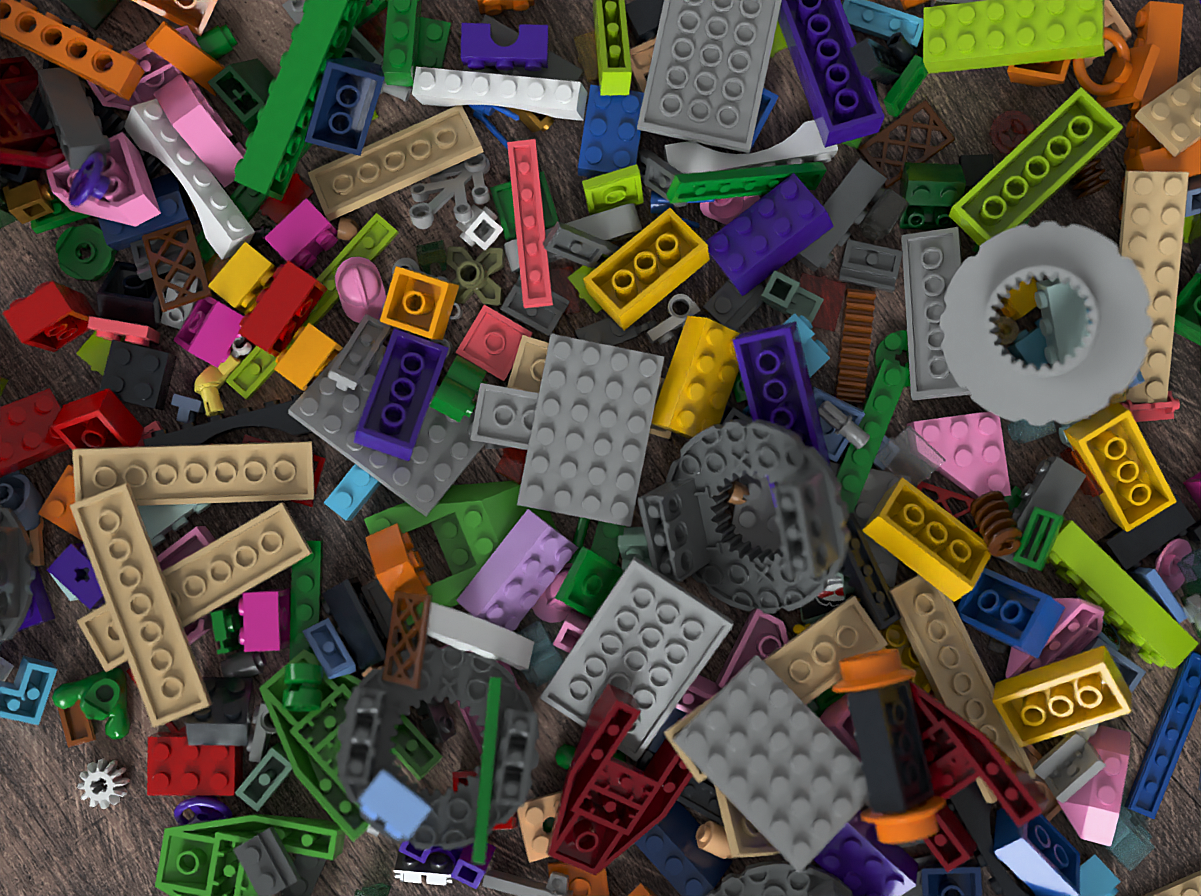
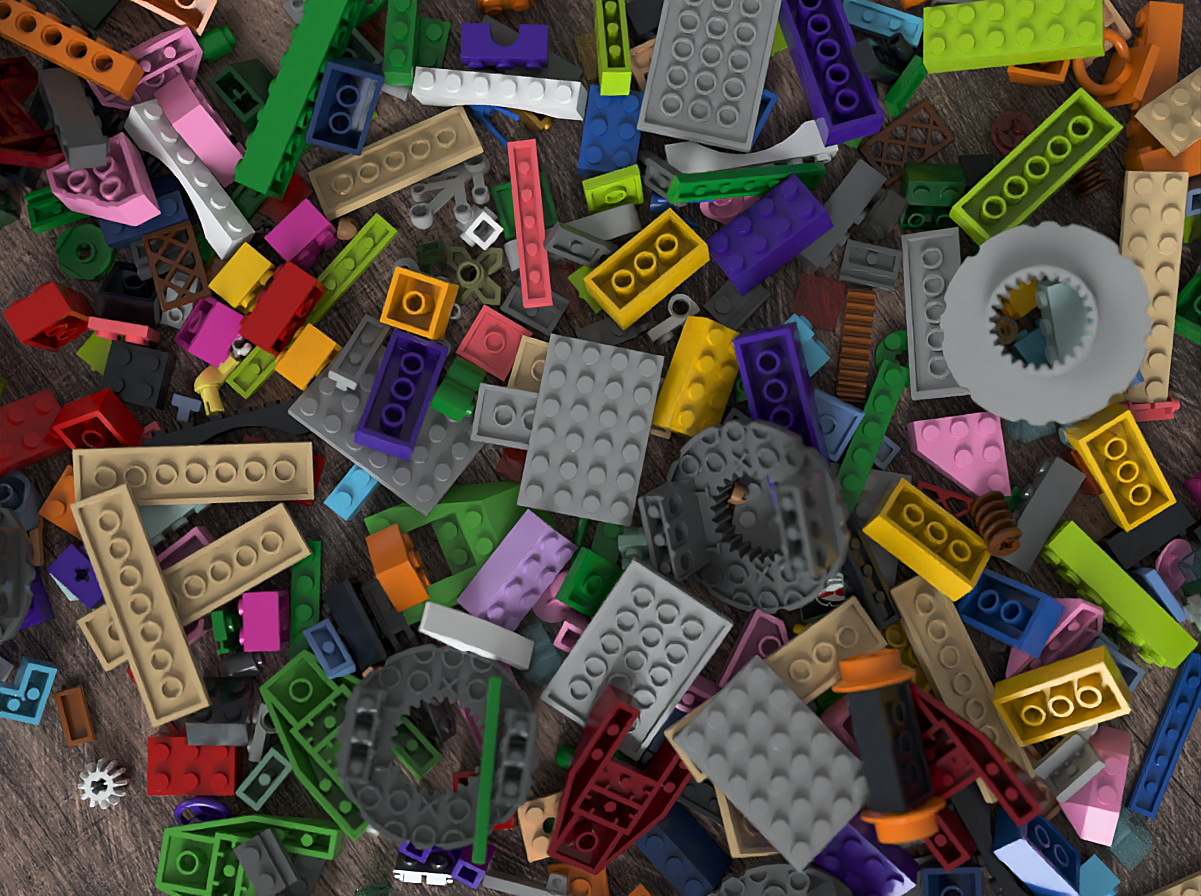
pearl gold brick [2,180,54,224] -> none
green head [52,668,131,740] -> none
dark purple piece [69,152,110,207] -> none
orange tile [145,21,225,96] -> none
green wheel [282,663,324,711] -> none
bright pink piece [335,257,386,323] -> none
light blue brick [359,768,431,840] -> none
reddish brown window [382,591,432,689] -> none
light nougat brick [696,821,732,859] -> none
sand green brick [761,270,824,324] -> none
light grey axle [818,401,870,449] -> none
clear piece [876,425,946,487] -> none
green tile [1013,506,1064,572] -> none

